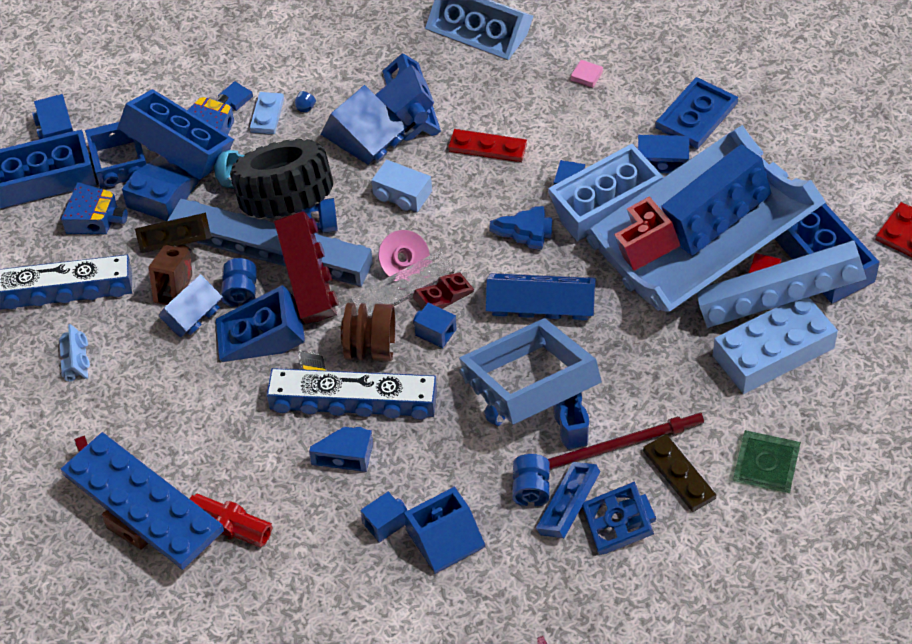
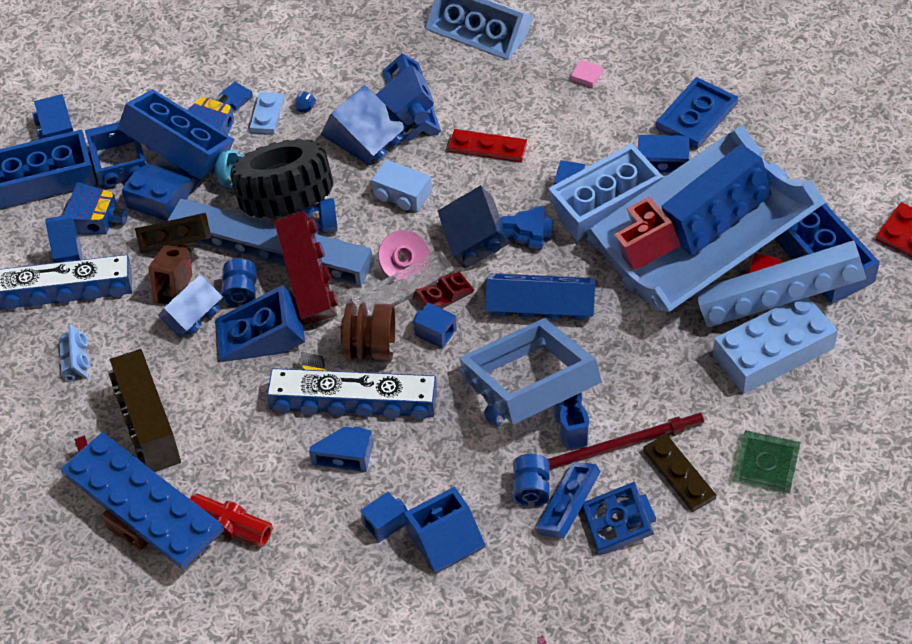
none -> blue slope [45,214,83,263]
none -> dark brown brick [107,349,181,472]
none -> dark blue brick [437,185,510,268]

